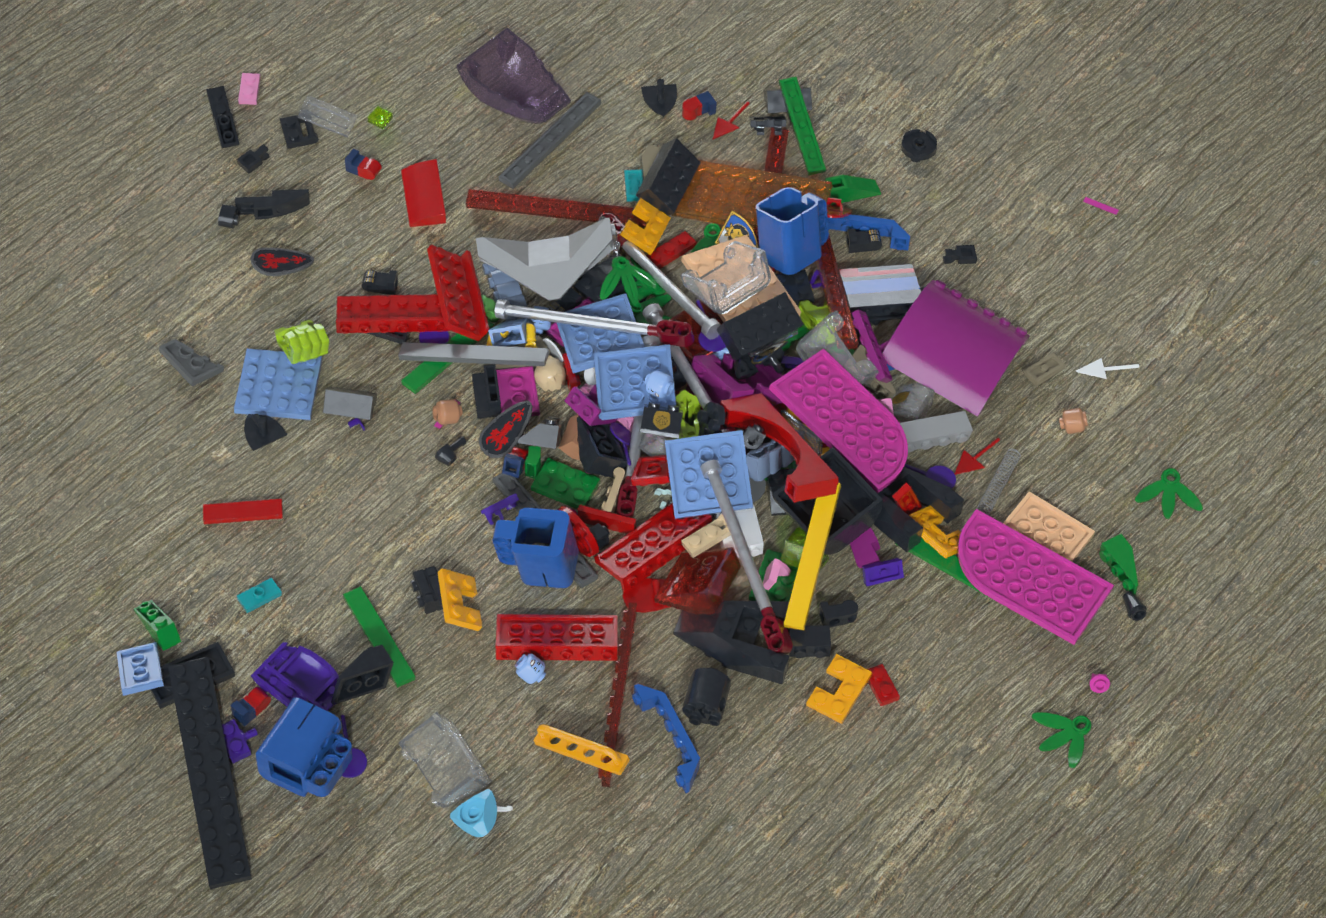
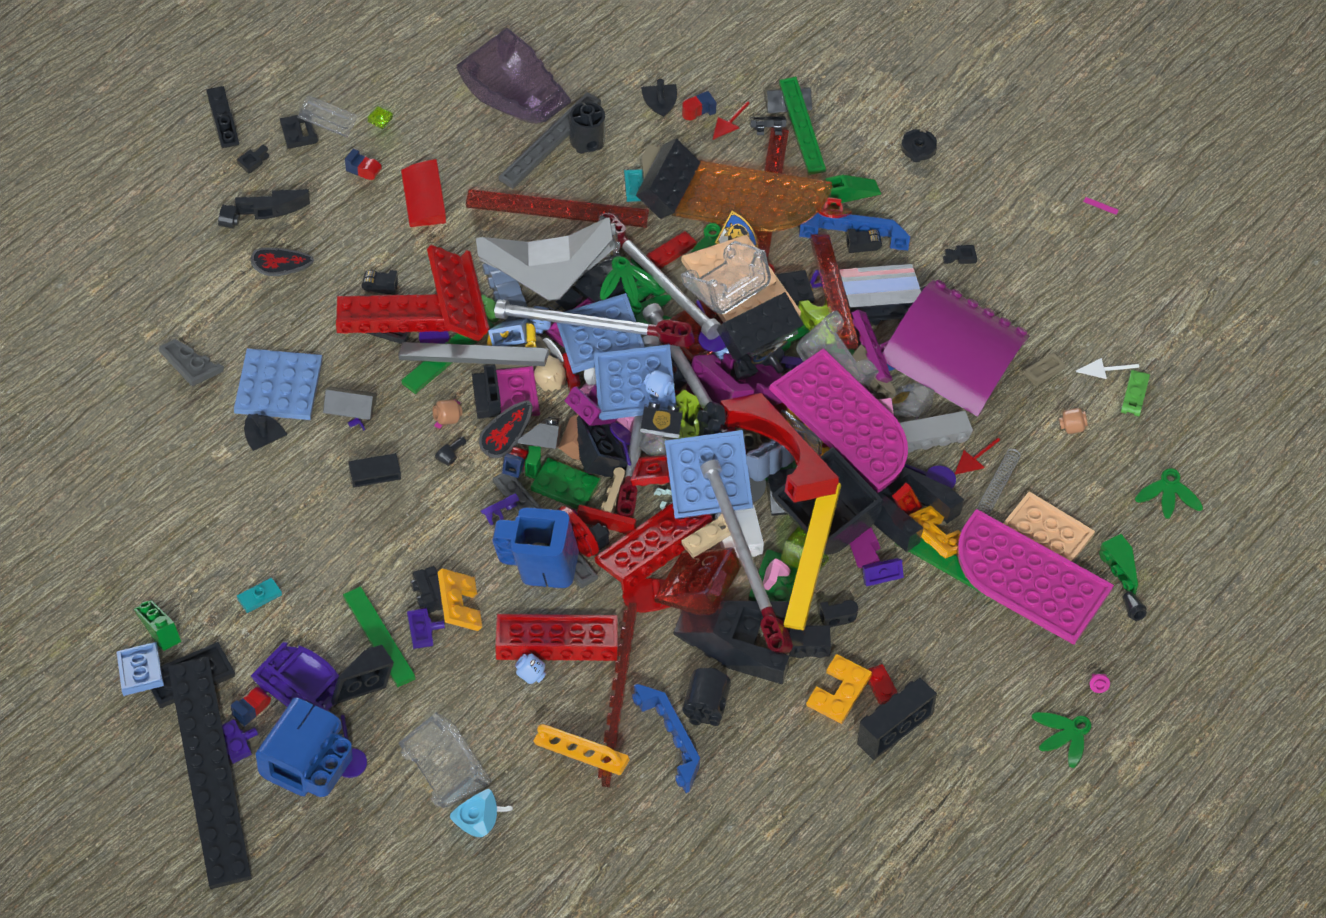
red tile [203,499,283,524] -> none
bright pink plate [238,73,260,105] -> none
lime piece [274,320,329,364] -> none
light orange plate [620,198,671,255] -> none
black plate [743,423,766,449] -> none
blue piece [756,187,829,275] -> none
none -> black piece [348,453,401,488]
none -> dark purple plate [407,608,445,649]
none -> black cylinder [569,102,605,154]
none -> black brick [857,677,937,760]
none -> bright green plate [1121,370,1150,417]

